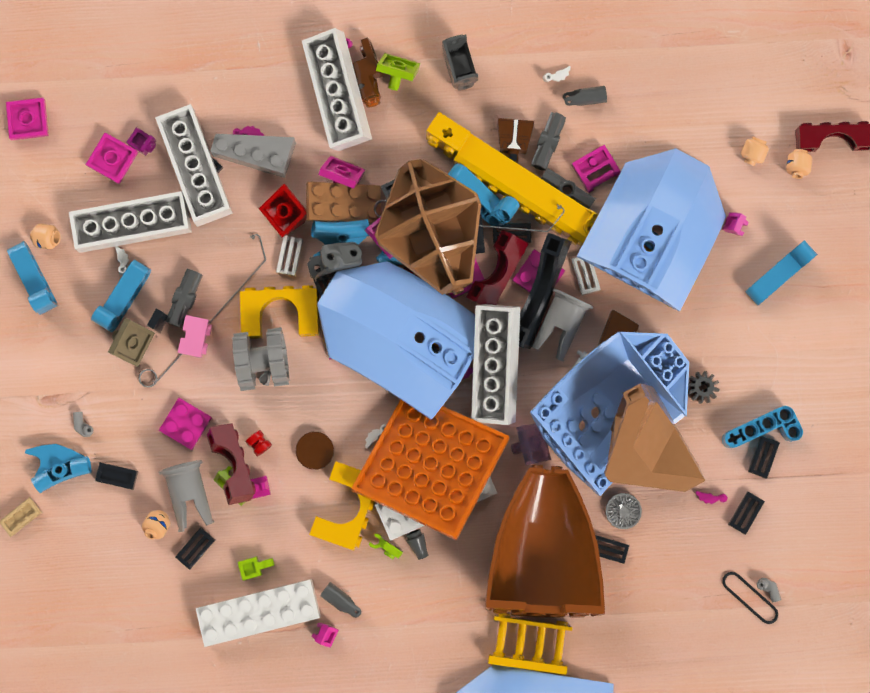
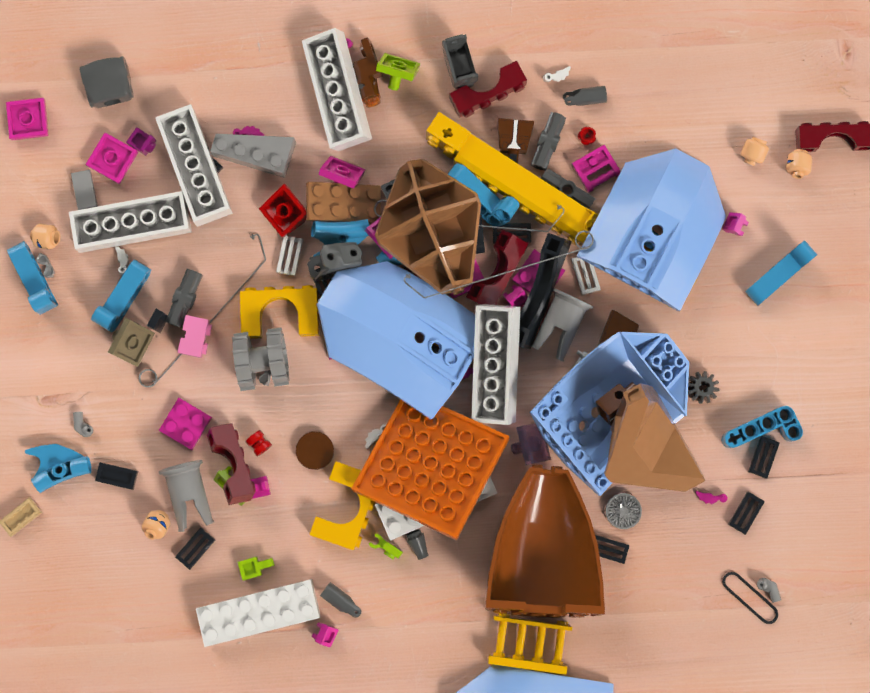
none -> light grey piece [36,253,55,278]
none -> light grey tile [71,170,98,210]
none -> dark grey piece [80,56,134,108]
none -> light grey piece [404,230,594,298]
none -> dark red arch [449,61,527,118]
none -> dark pink tile [503,285,528,308]
none -> red plate [578,127,596,145]
none -> reddish brown torso [596,382,636,426]

